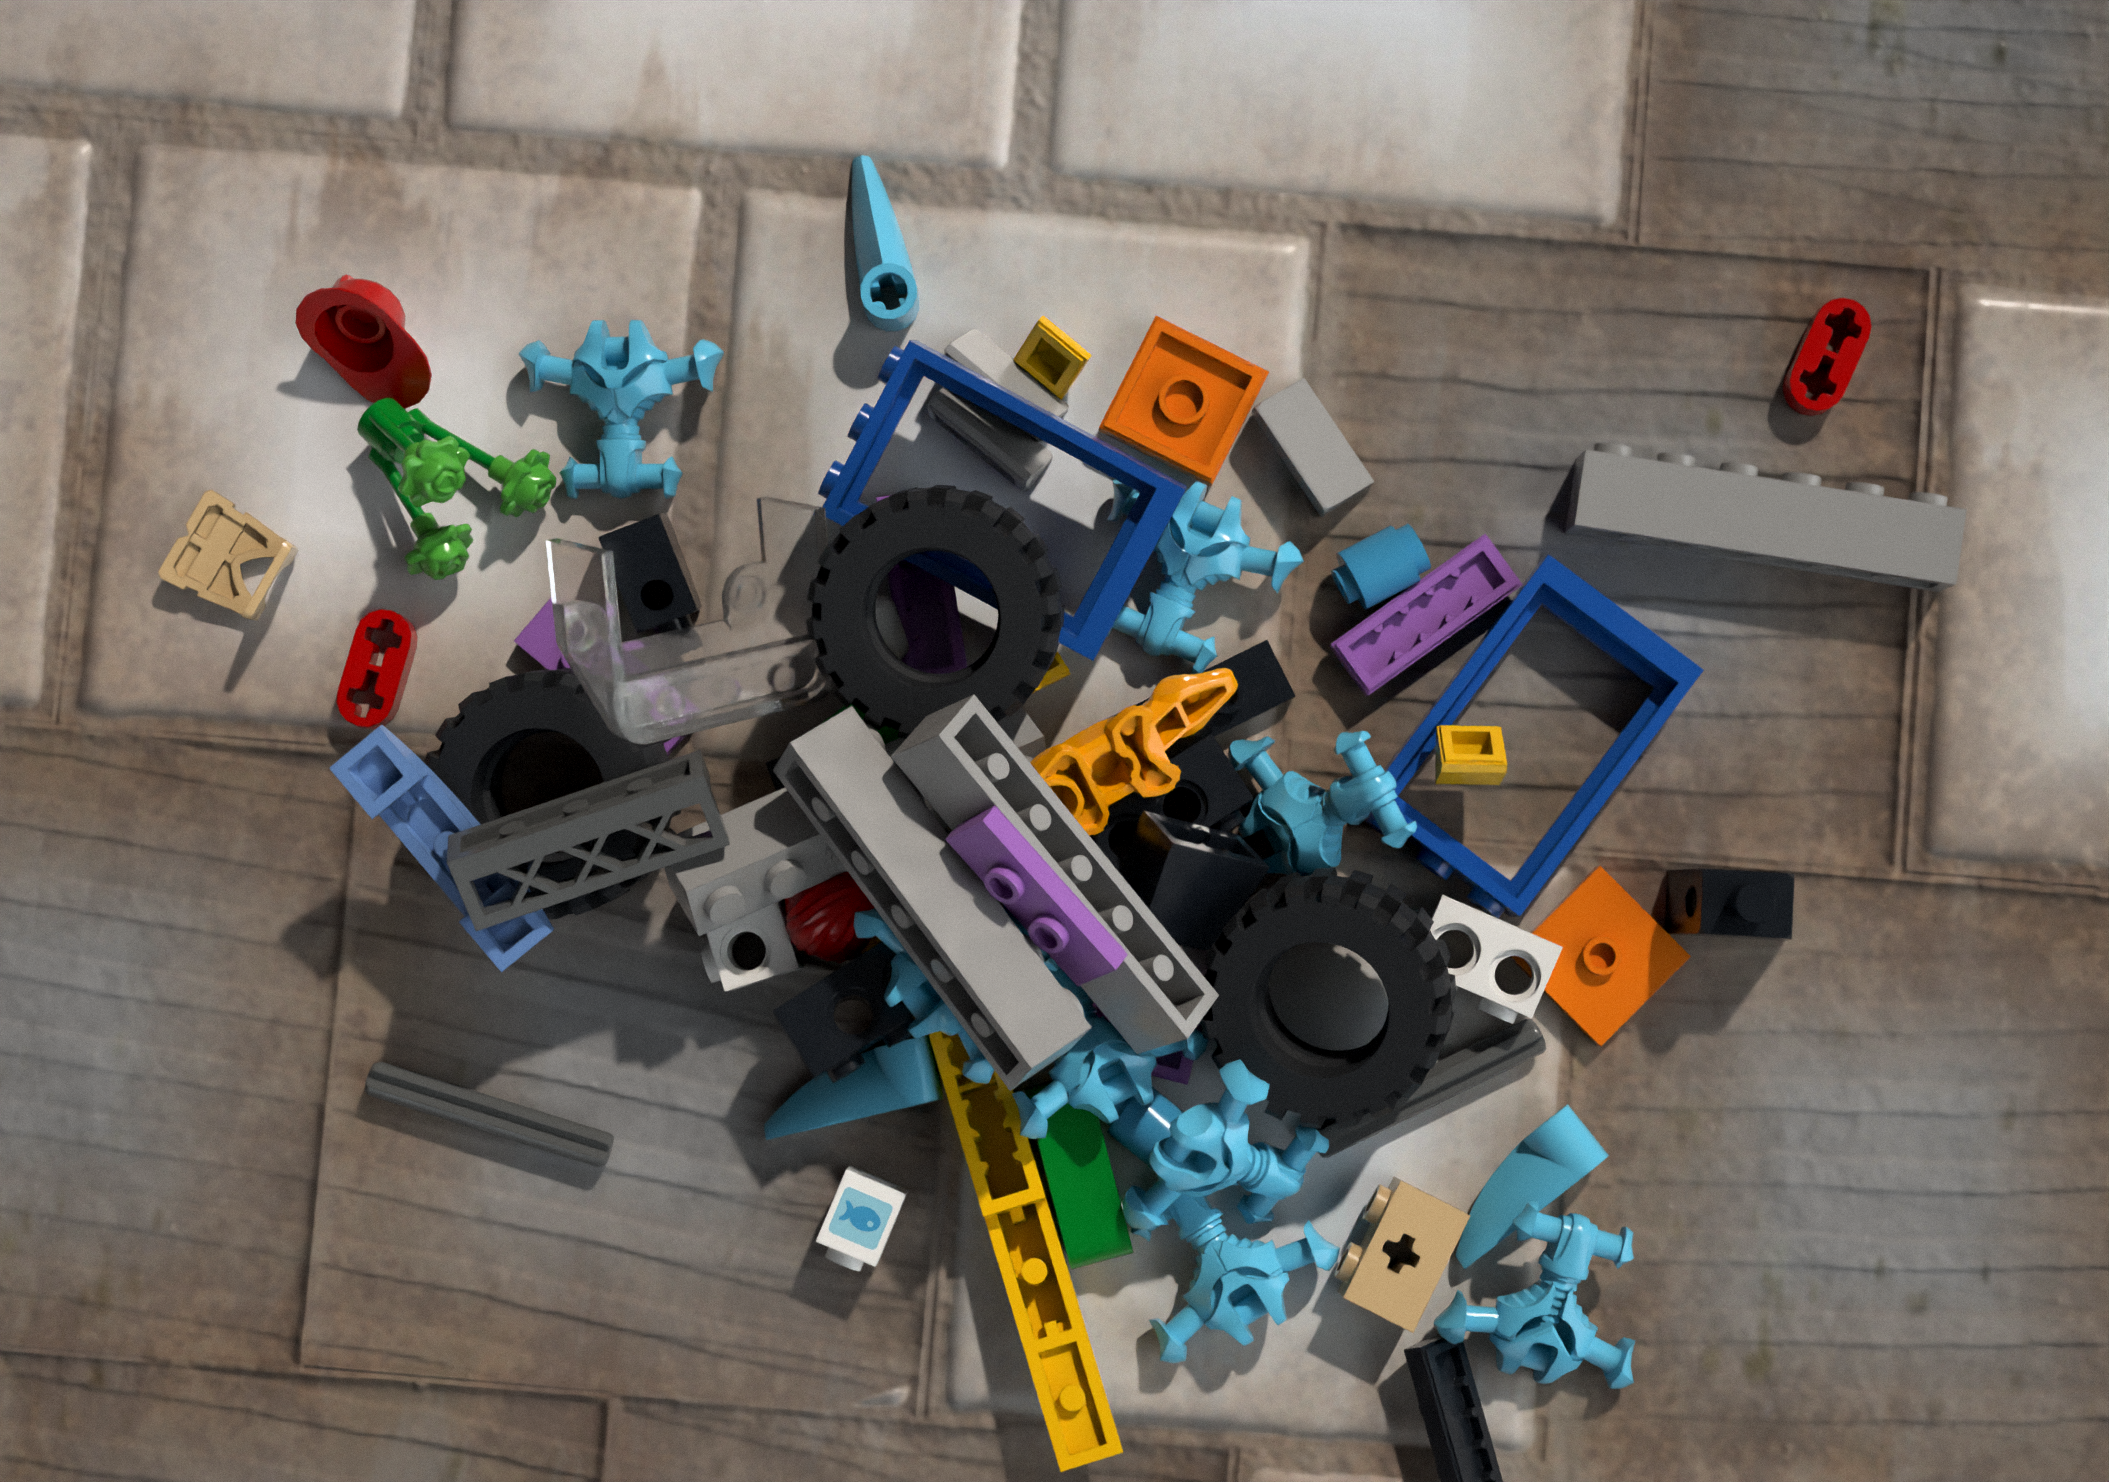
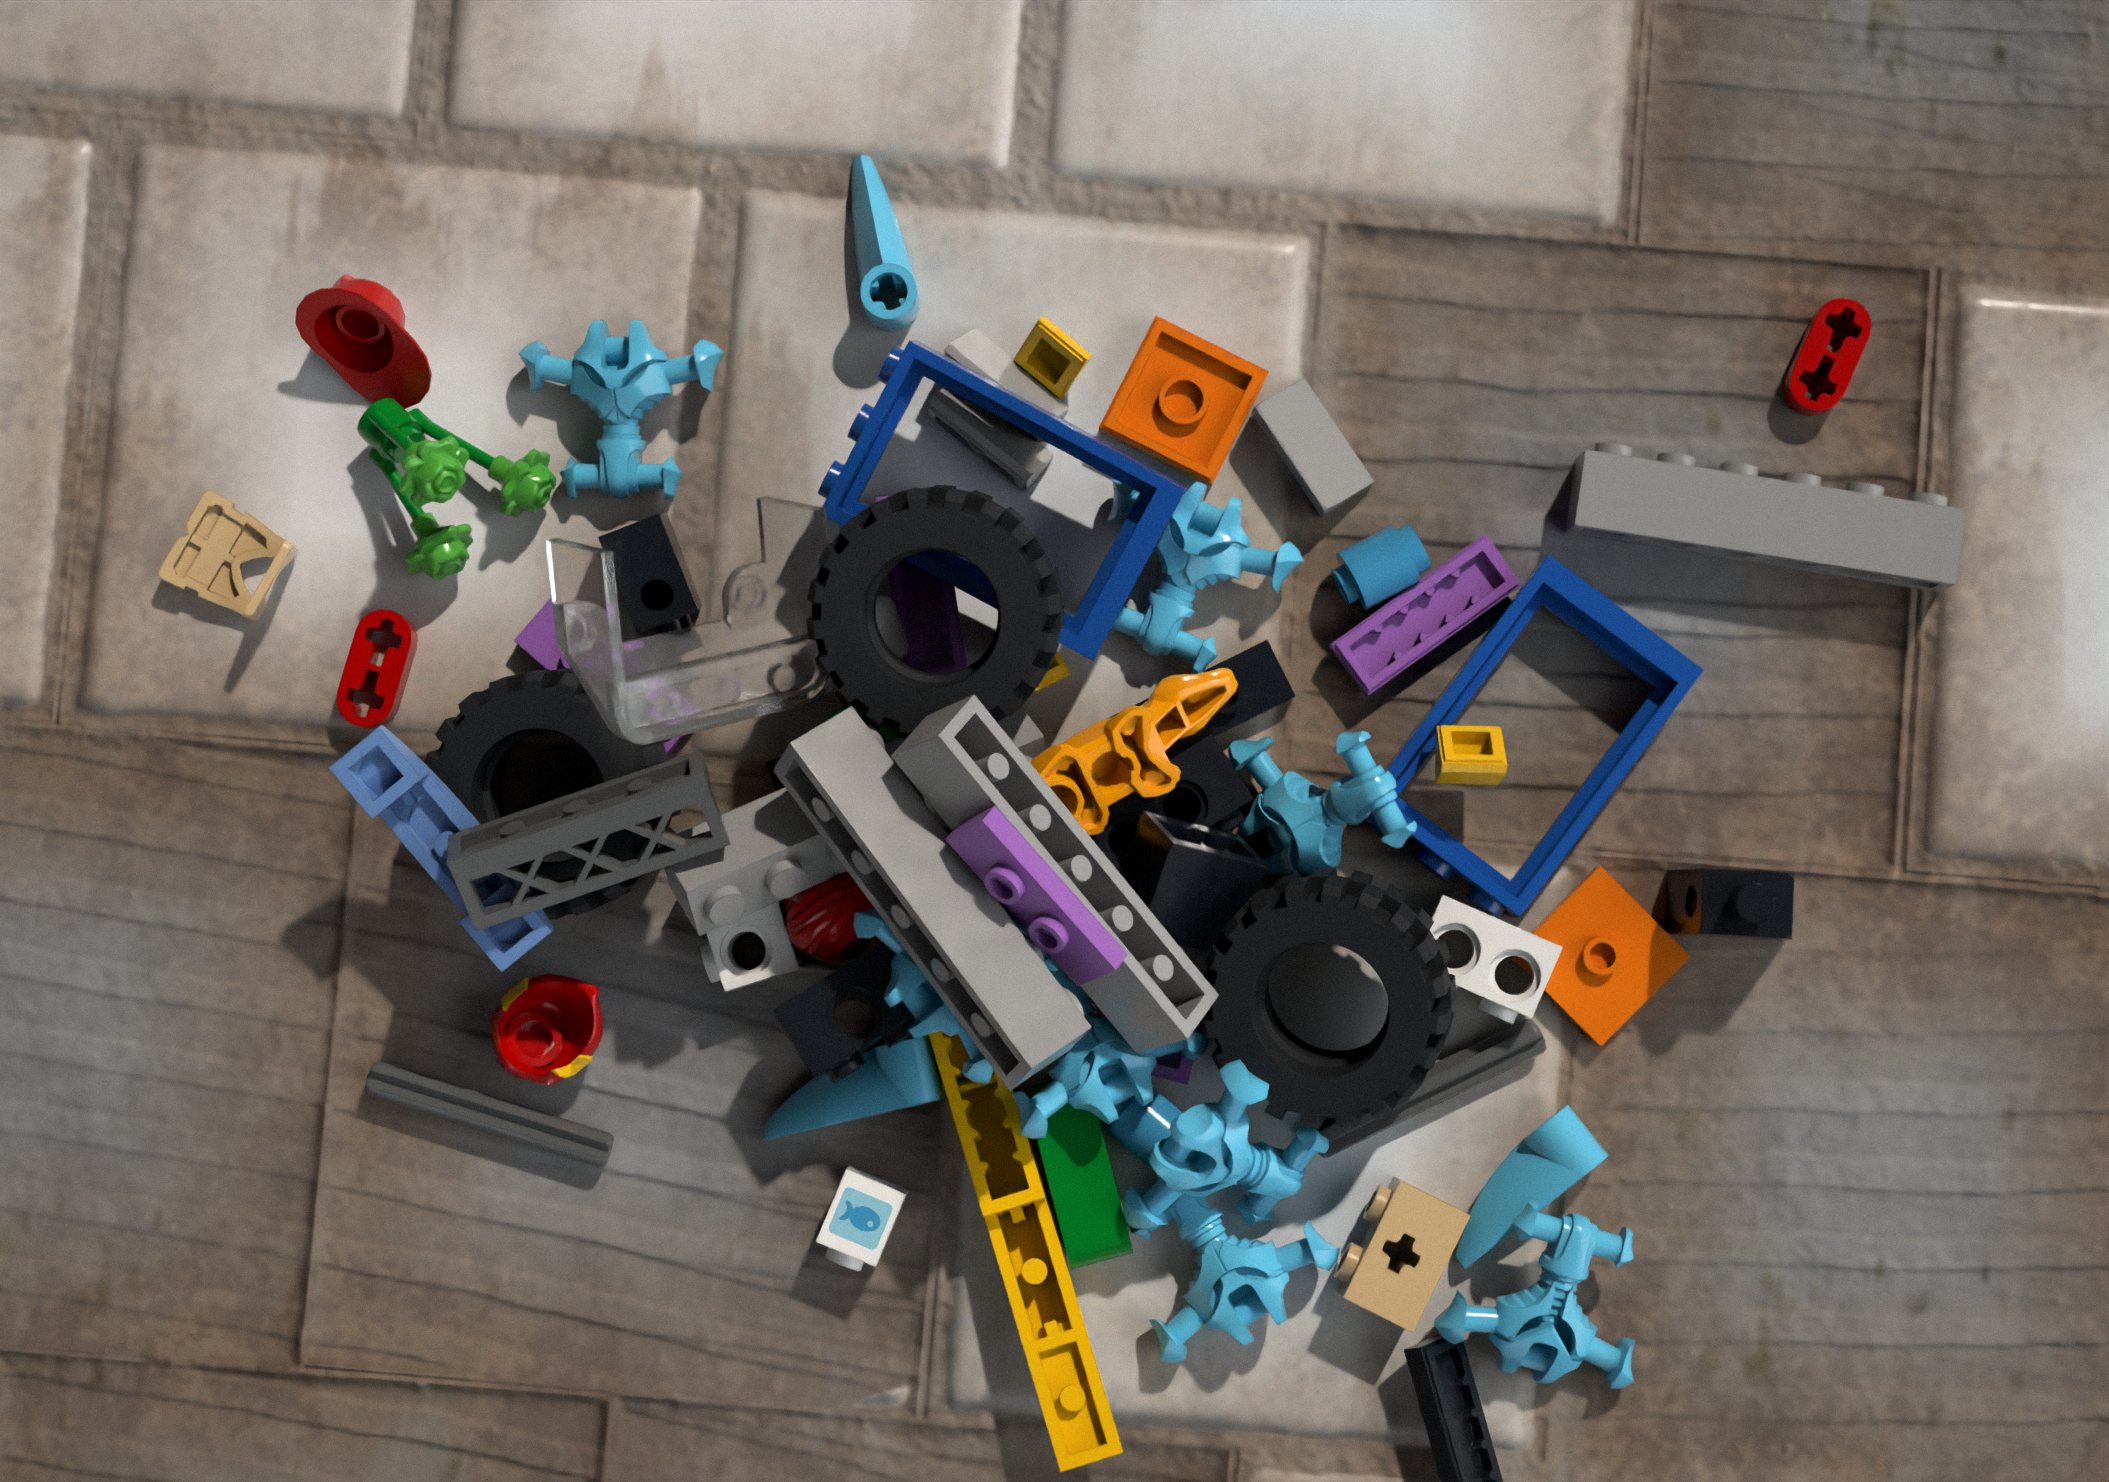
none -> red hair [490,973,603,1086]

